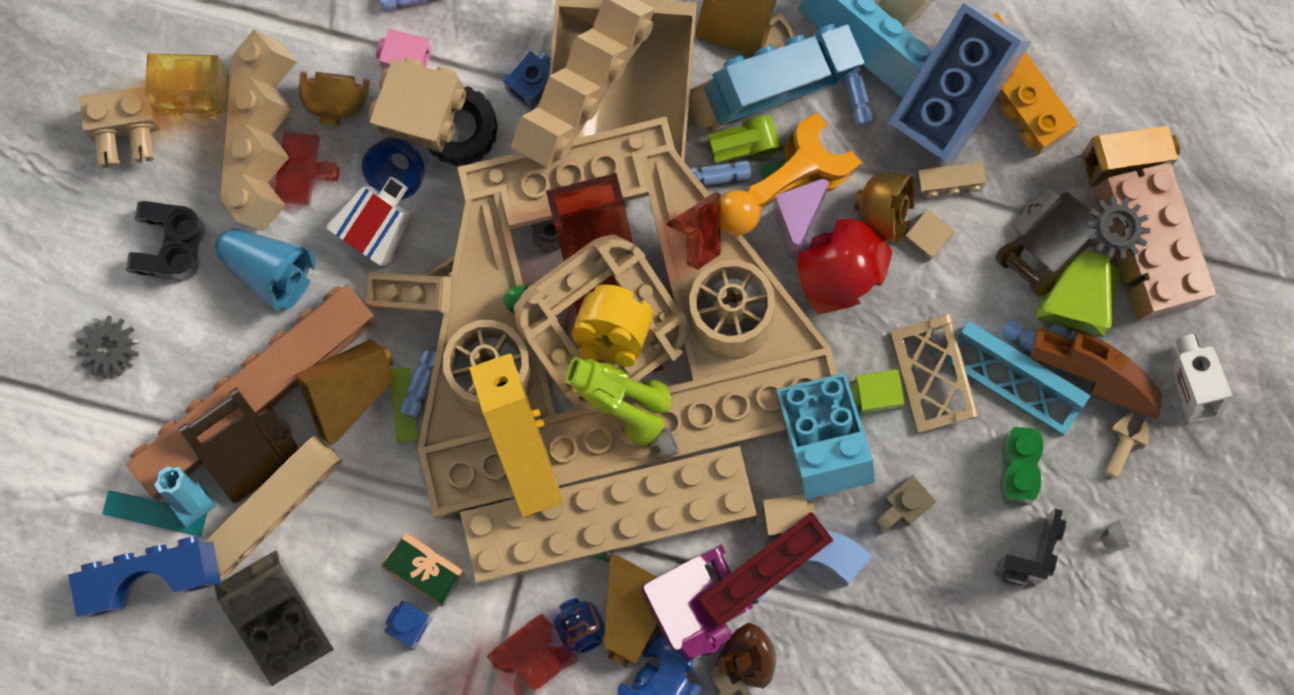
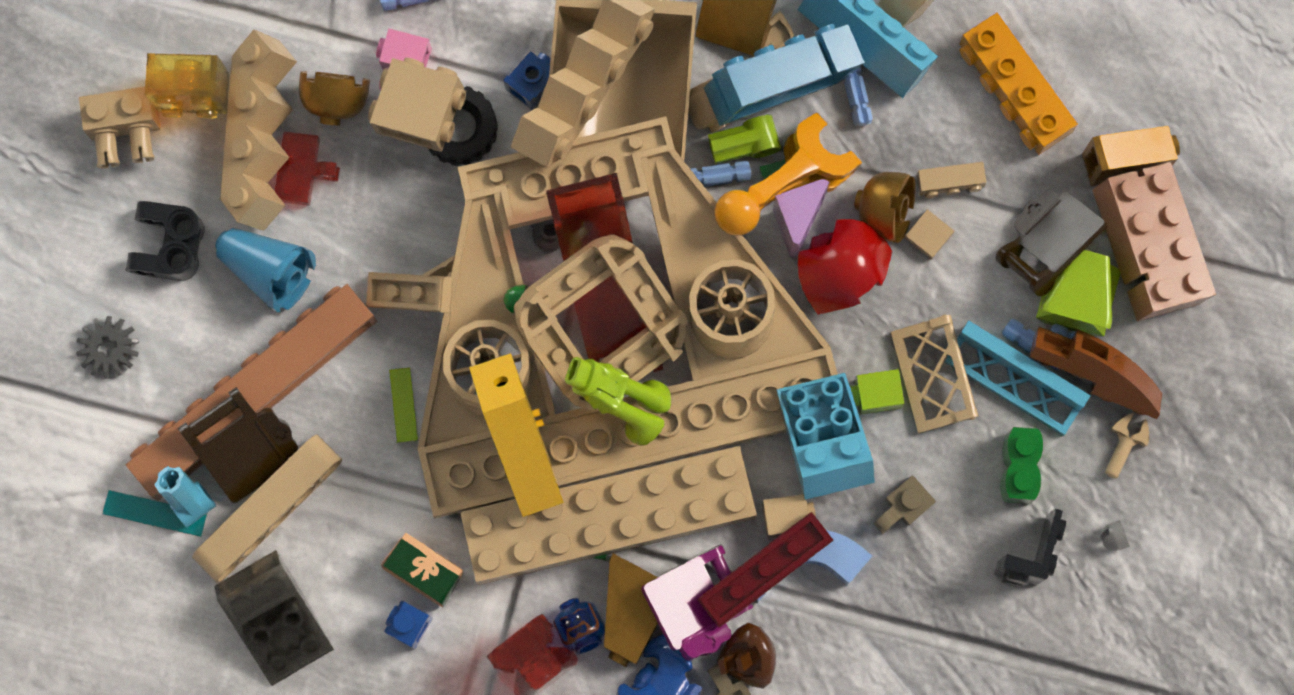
blue arch [68,536,221,617] -> none
pearl gold slope [295,339,394,445] -> none
torso [326,177,411,266] -> none
clear blue piece [362,138,425,200] -> none
light blue axle [400,350,436,418] -> none
yellow brick [572,285,654,367] -> none
light grey hinge [649,427,680,459] -> none
clear red slope [666,192,721,270] -> none
medium blue brick [888,3,1031,161] -> none
dark grey gear [1087,196,1150,259] -> none
white torso [1172,334,1232,424] -> none

